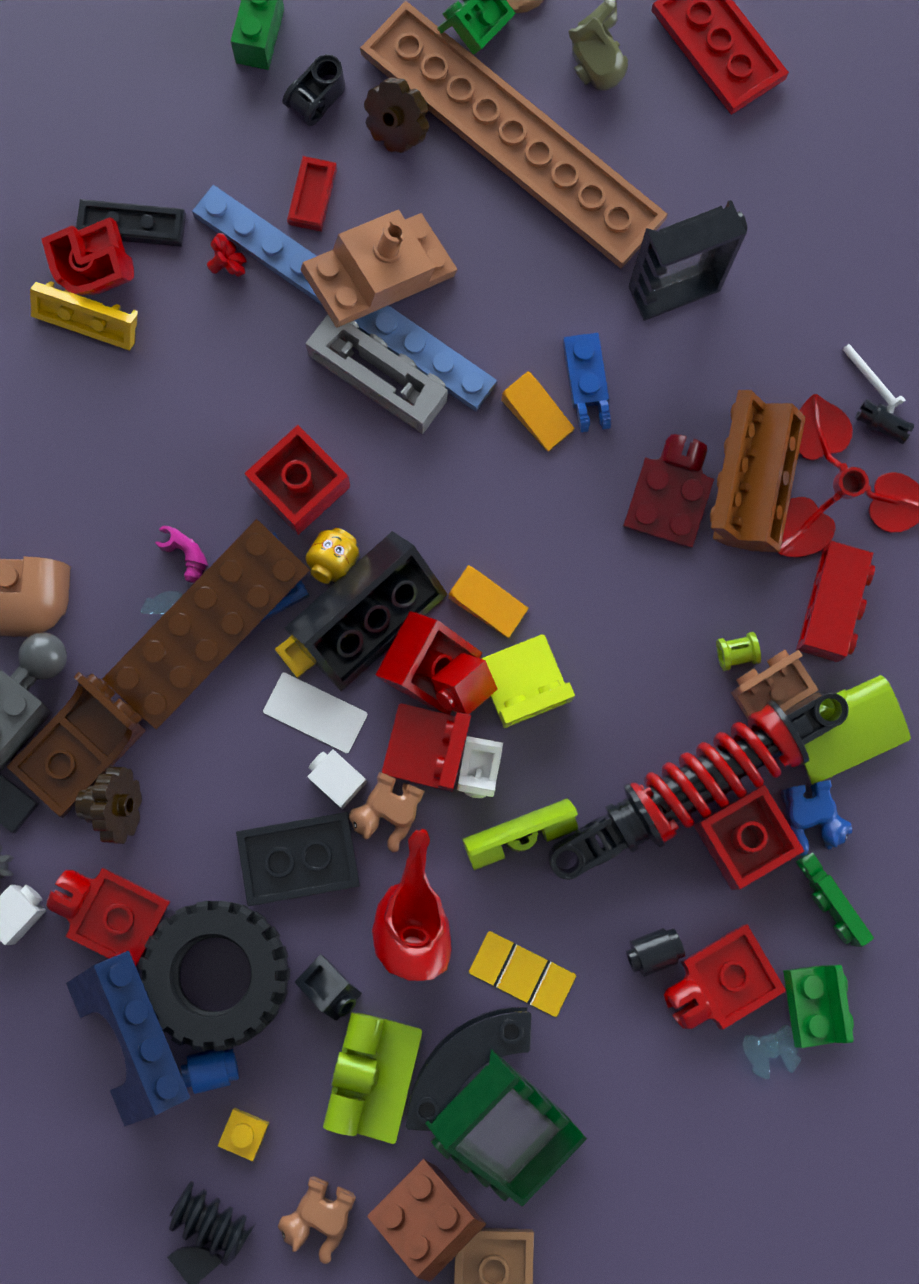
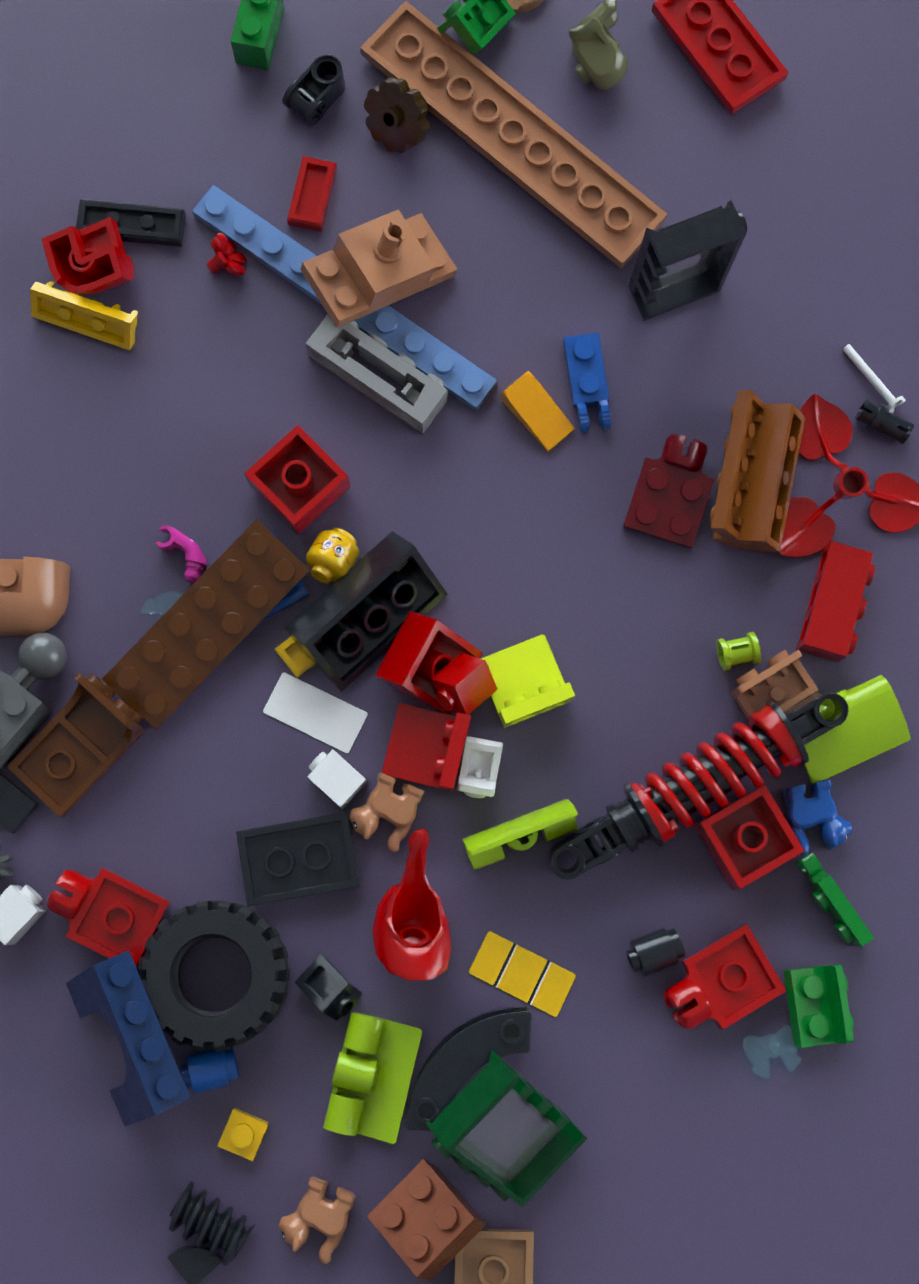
dark brown plant [75,767,142,844] -> none
light orange slope [448,565,529,639] -> none

